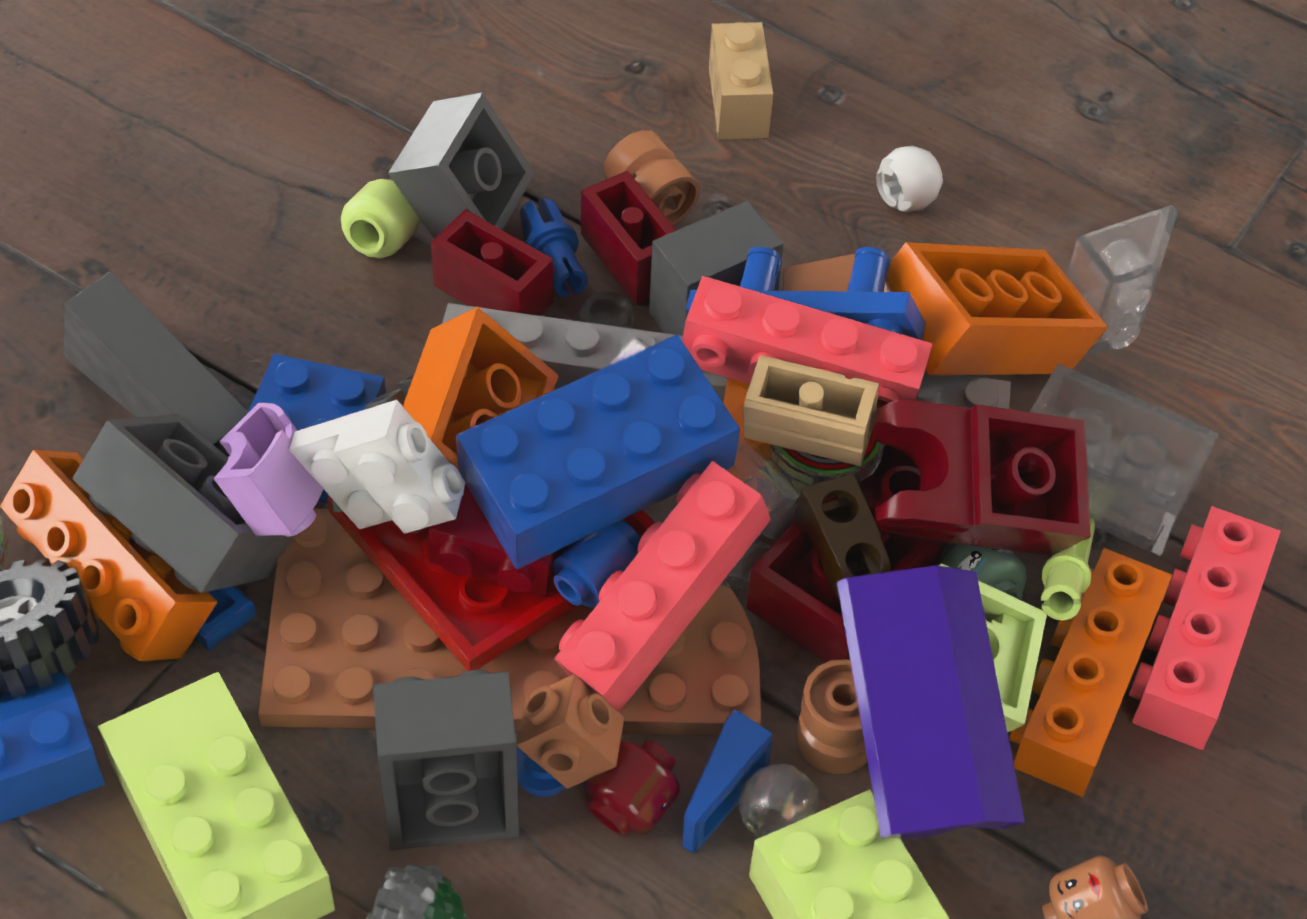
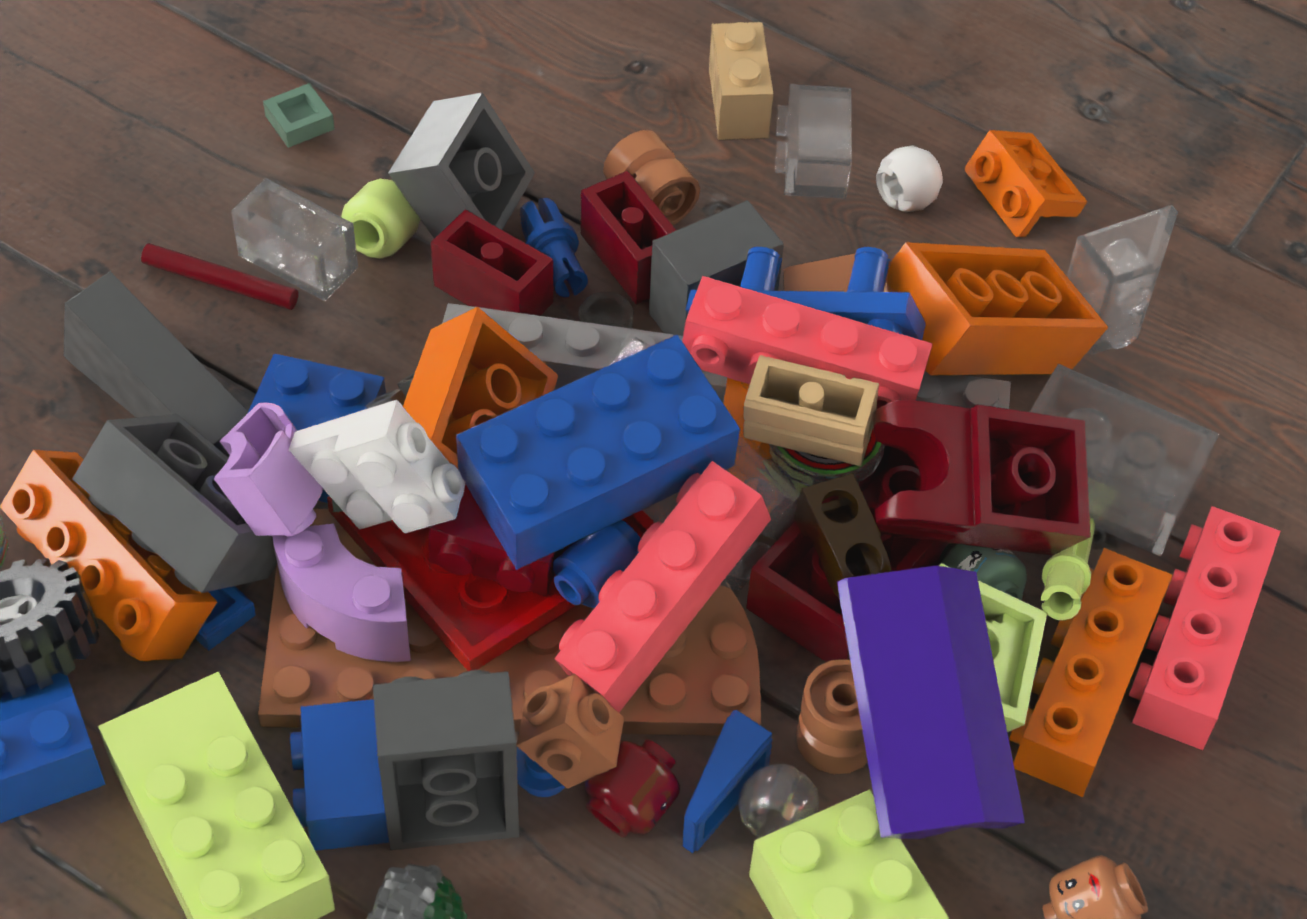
none -> dark red bar [141,243,299,310]
none -> clear brick [231,178,358,301]
none -> sand green plate [263,83,335,148]
none -> lavender brick [272,523,411,662]
none -> blue brick [290,699,389,851]
none -> clear brick [775,84,852,199]
none -> orange bracket [965,130,1088,237]

